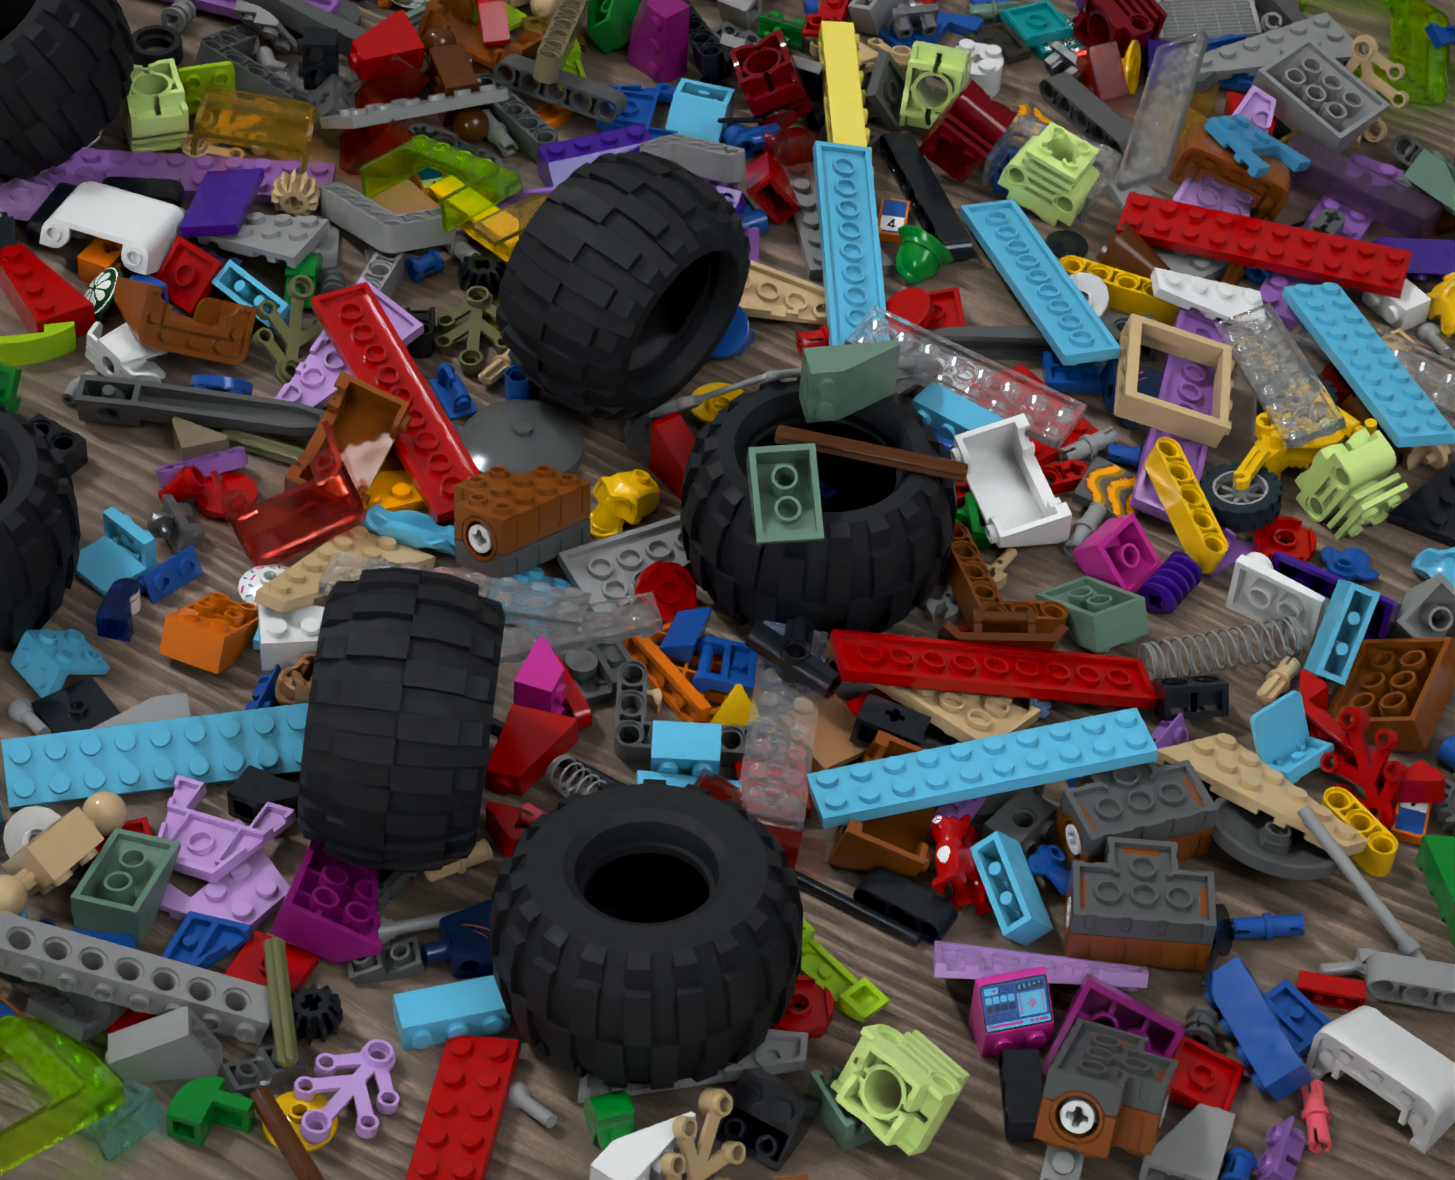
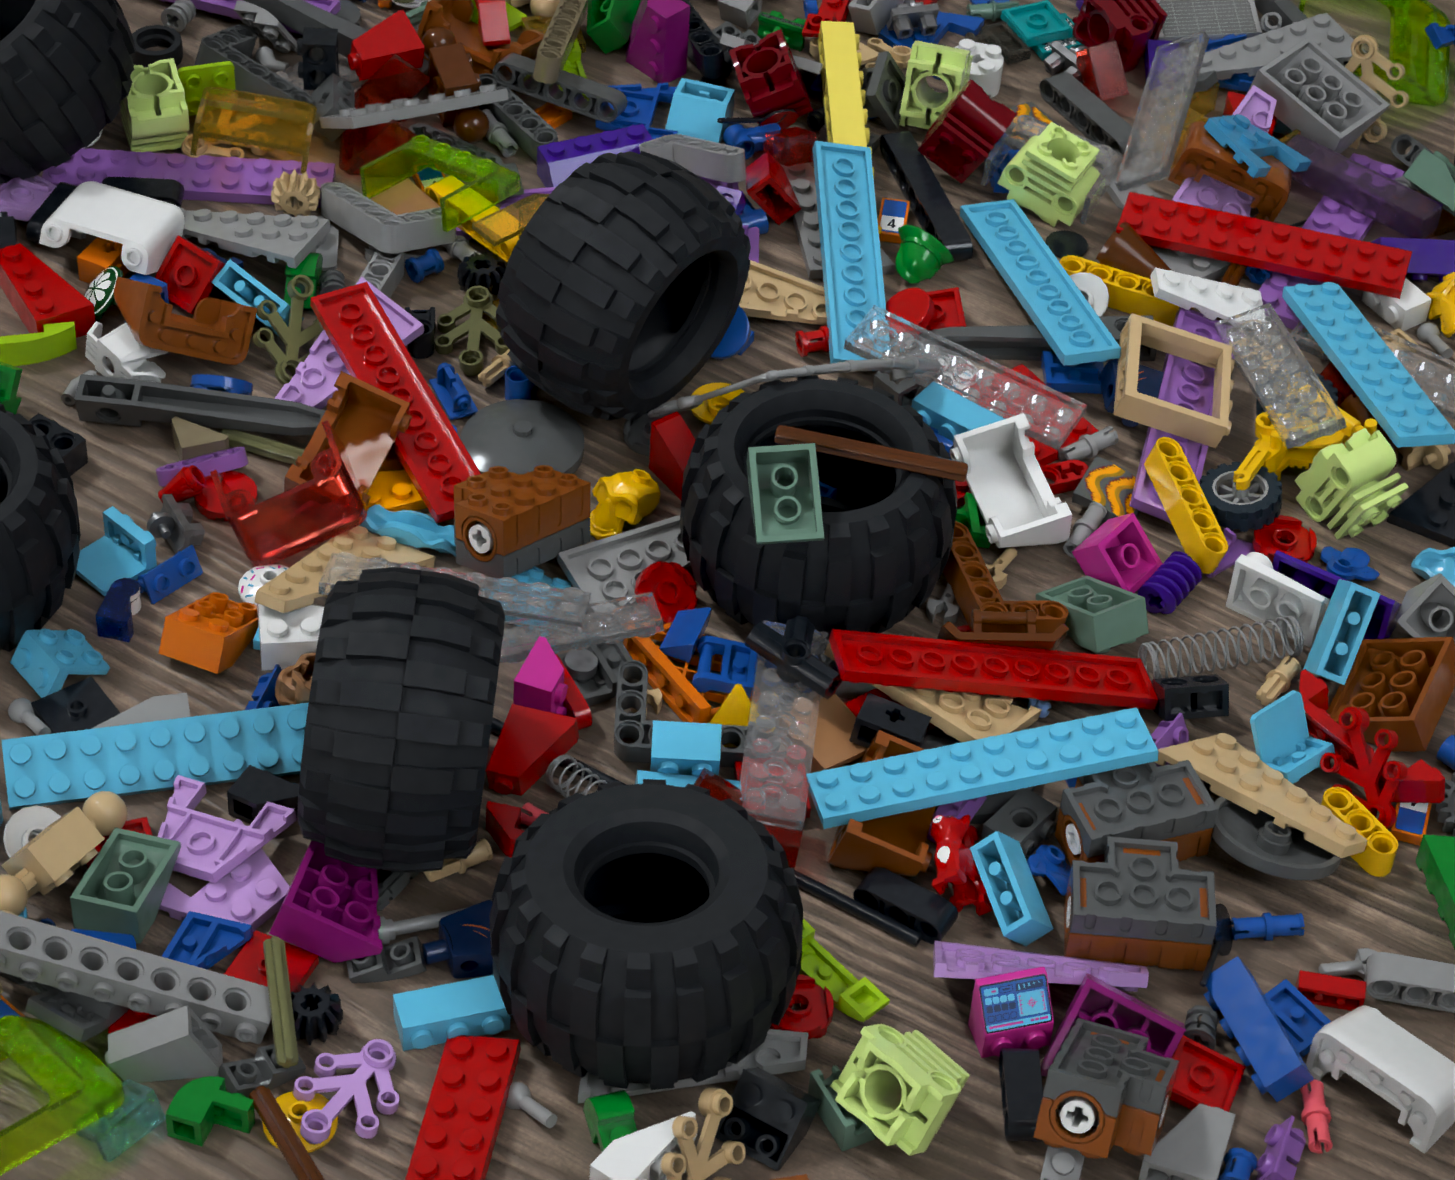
dark purple tile [179,168,265,237] -> none
sand green slope [799,340,900,423] -> none
blue pin [1107,443,1143,470] -> none
yellow dish [1117,40,1141,95] -> none
light grey bar [1297,805,1426,959] -> none
dark grey beam [1308,208,1346,236] -> none

